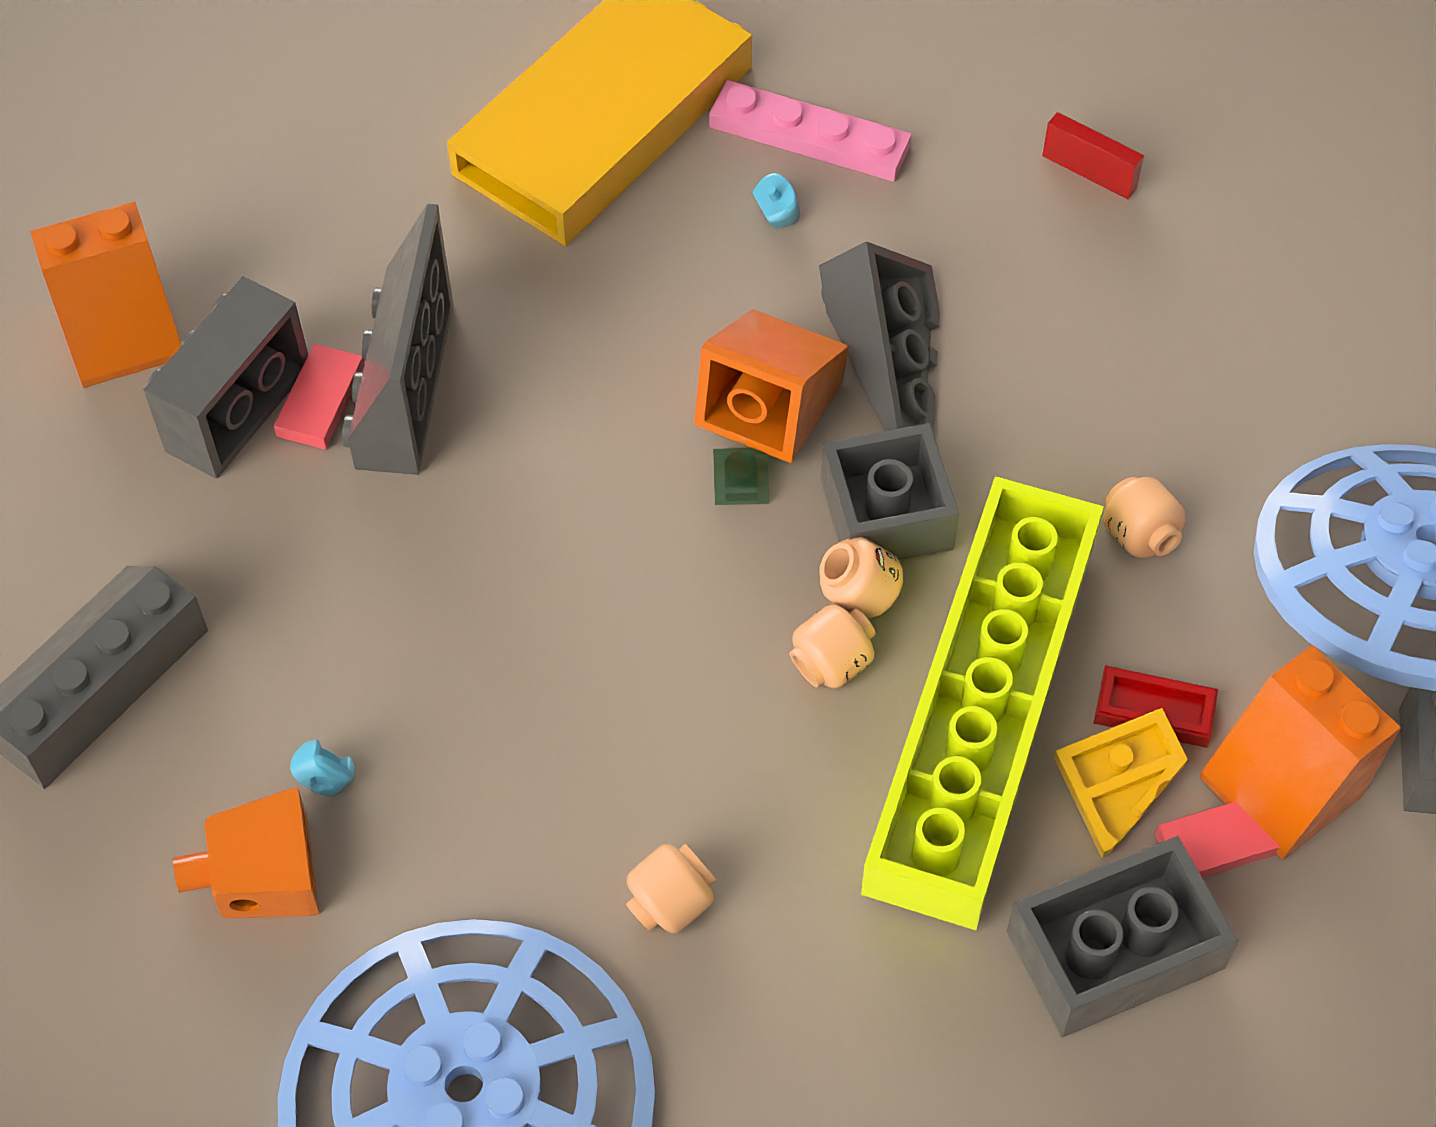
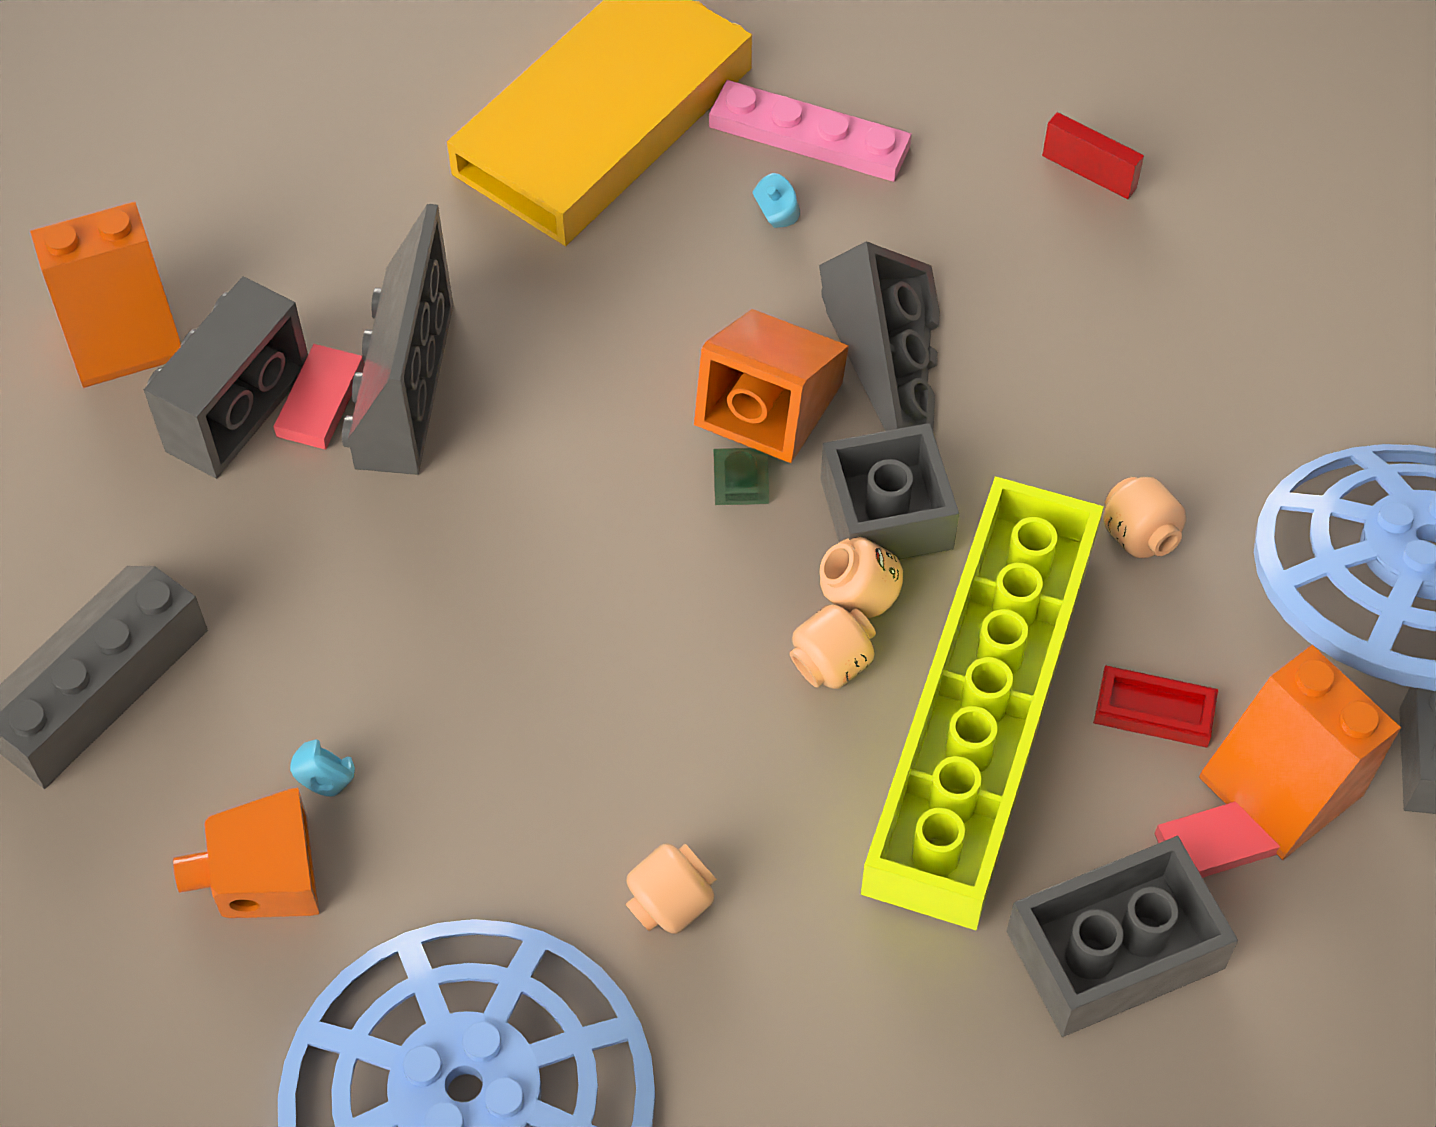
yellow wing [1053,708,1188,858] -> none

